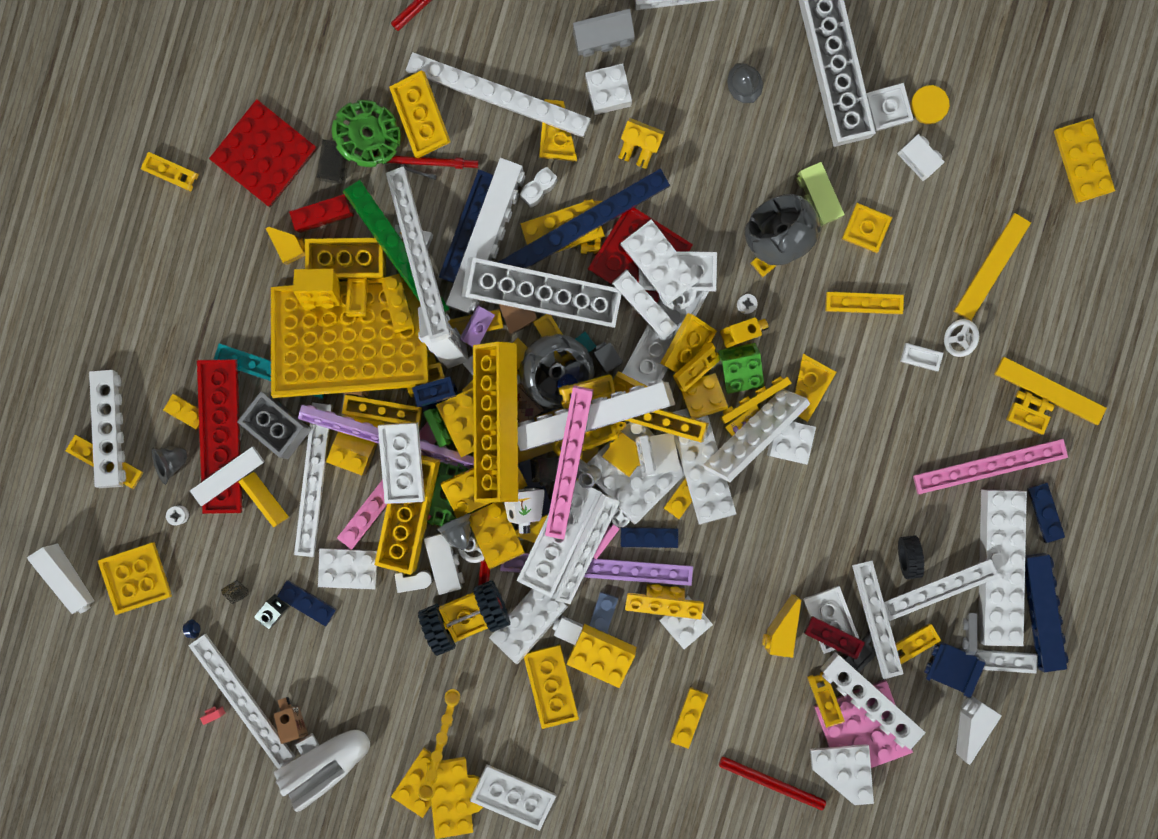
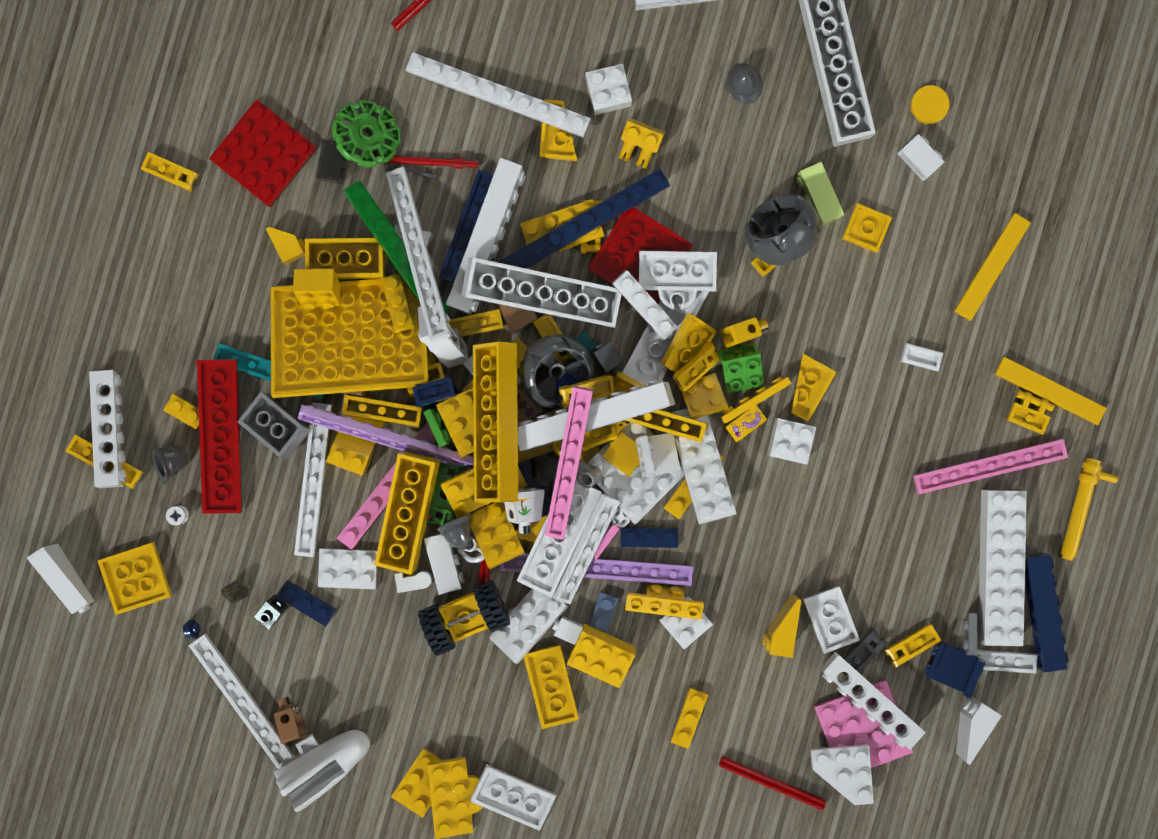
white tile [190,446,265,506] -> none
coral plate [200,706,225,725] -> none
yellow tile [239,472,289,528] -> none
red brick [289,194,354,233] -> none
yellow tile [346,278,368,317] -> none
white plate [378,423,425,504] -> none
yellow plate [389,70,451,158] -> none
yellow bar [418,689,460,801] -> none
lavender plate [459,305,495,347] -> none
white brick [520,167,557,207] -> none
light grey slope [573,9,635,57] -> none
white plate [620,220,699,305] -> none
white plate [703,389,810,482] -> none
white wheel [737,294,757,314] -> none
dark red plate [804,616,865,660] -> none
yellow plate [807,672,845,728] -> none
yellow plate [825,292,904,315] -> none
white plate [852,561,903,679] -> none
white plate [866,83,914,132] -> none
white plate [884,559,999,621] -> none
black tyre [898,535,925,579] -> none
white piece [944,319,979,357] -> none
dark blue plate [1027,482,1065,543] -> none
yellow plate [1054,118,1115,204] -> none
none -> yellow cylinder [1060,458,1118,561]

